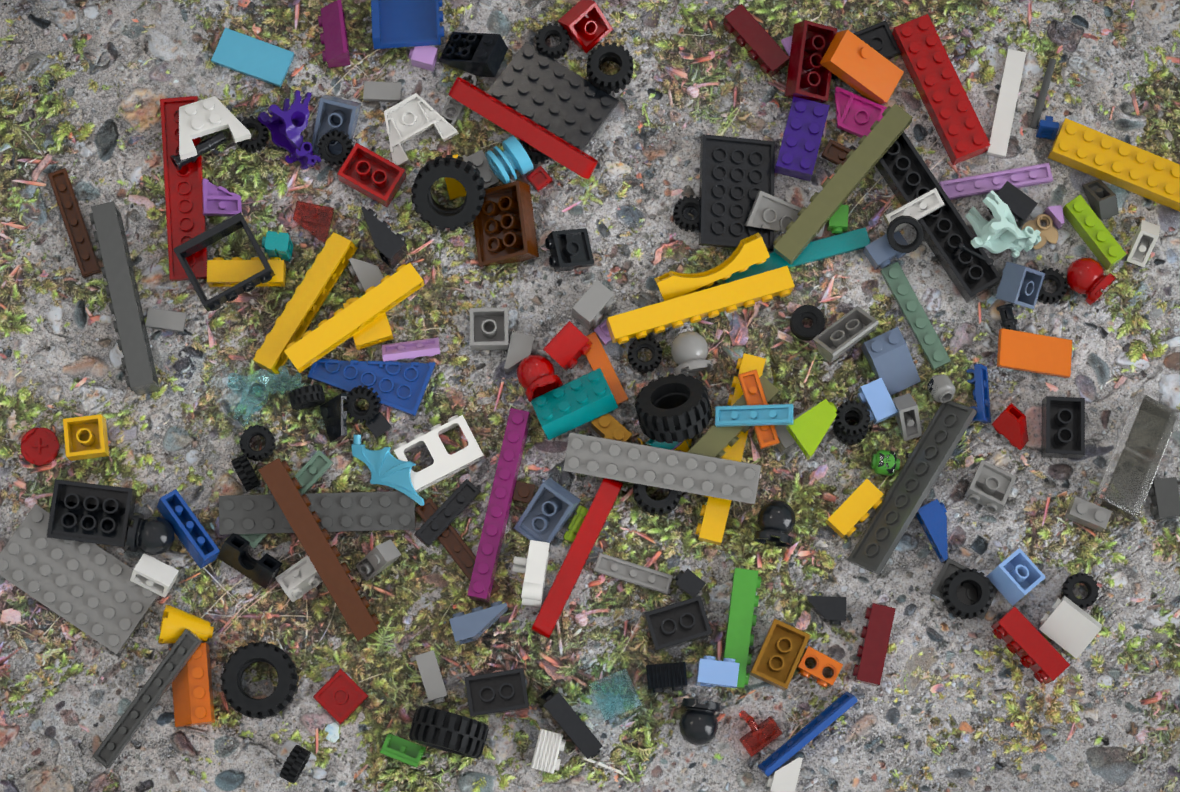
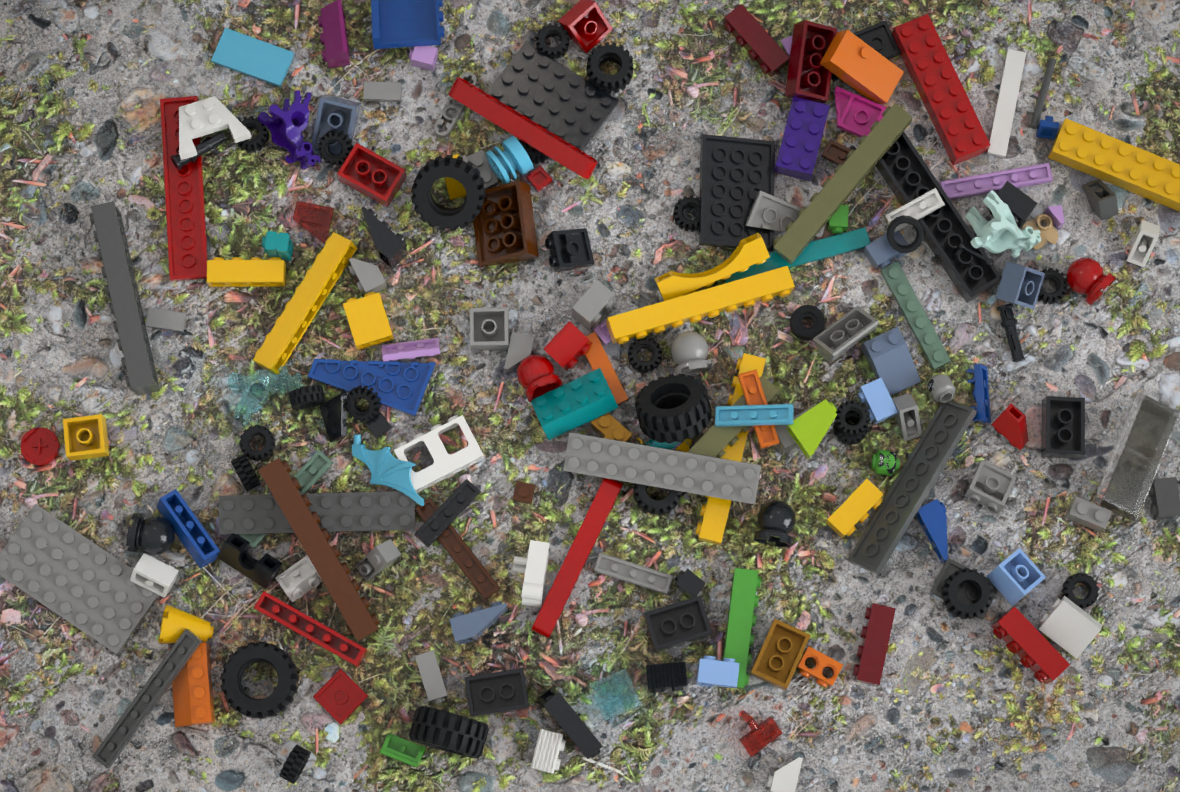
black slope [47,479,137,547] -> none
reddish brown tile [48,168,101,278] -> none
black window [173,212,275,311] -> none
medium lavender wing [202,178,242,216] -> none
yellow brick [284,263,425,373] -> none
white wing [384,93,459,167] -> none
black slope [439,32,508,77] -> none
magenta brick [467,408,531,603] -> none
sand blue slope [514,478,581,544] -> none
lime axle [563,505,588,543] -> none
black tile [679,698,721,746] -> none
blue tile [758,691,858,777] -> none
black slope [805,596,846,626] -> none
orange tile [997,328,1072,378] -> none
lime brick [1063,195,1126,271] -> none
none -> red brick [254,591,368,667]

